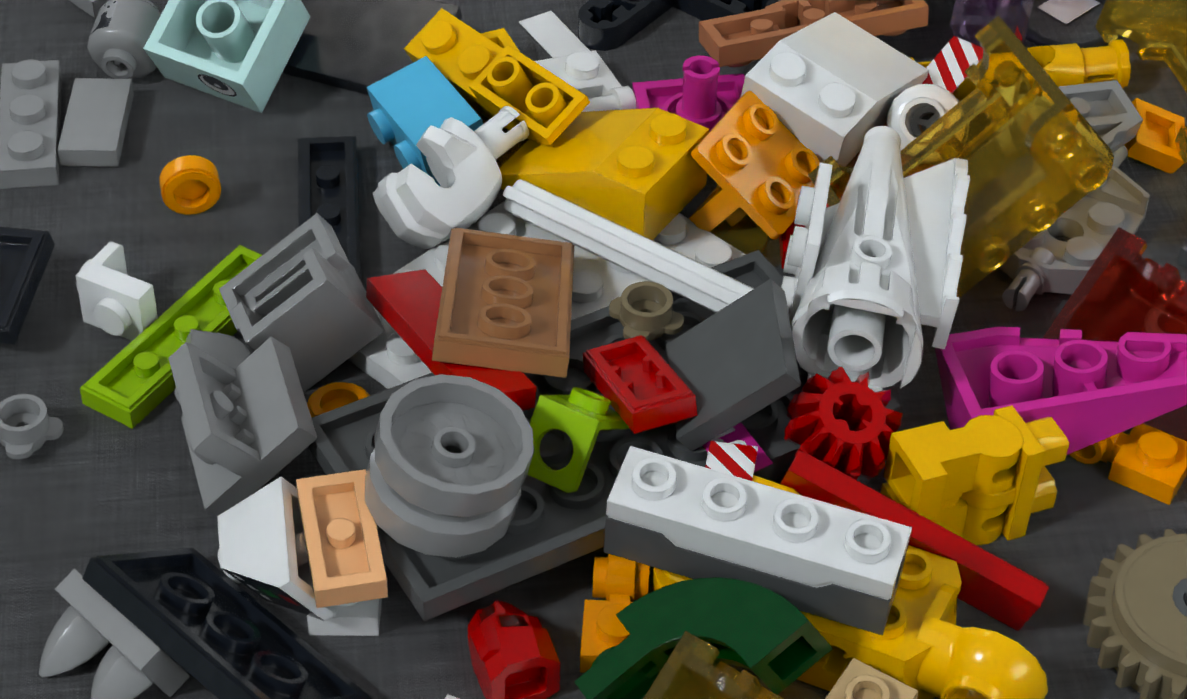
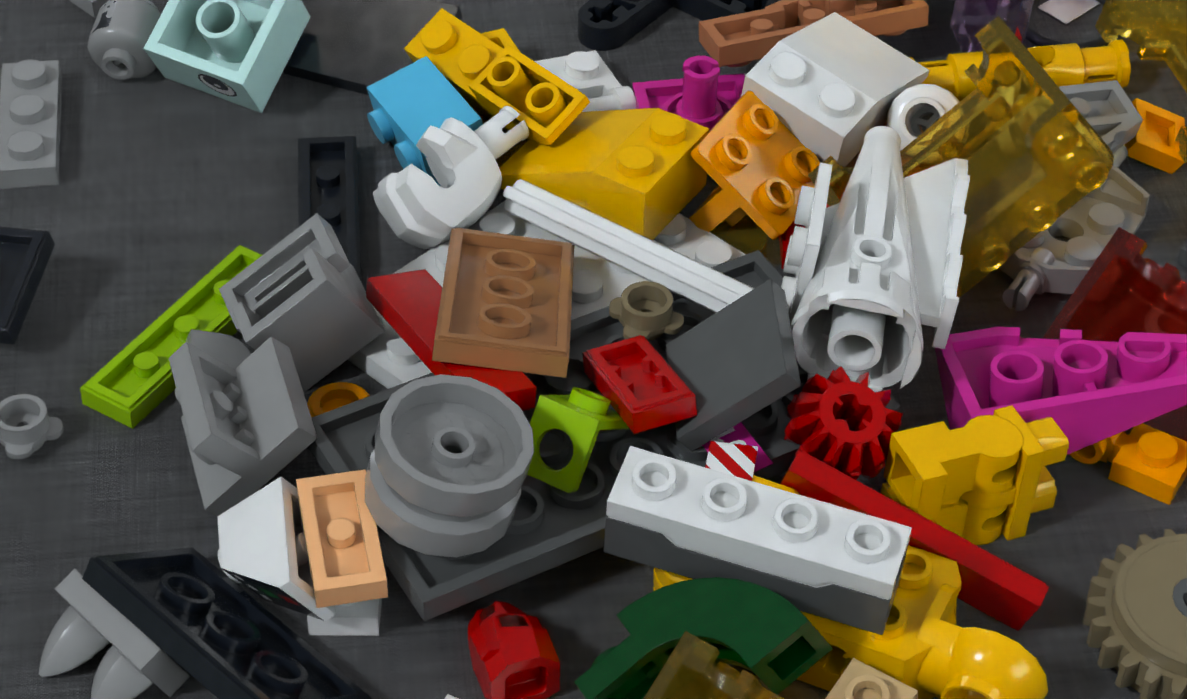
light grey tile [57,78,134,167] -> none
white bracket [75,241,158,341] -> none
light orange tile [159,155,221,215] -> none
white sticker [519,11,590,58] -> none
light orange plate [580,554,650,673] -> none
sticker [922,36,989,93] -> none

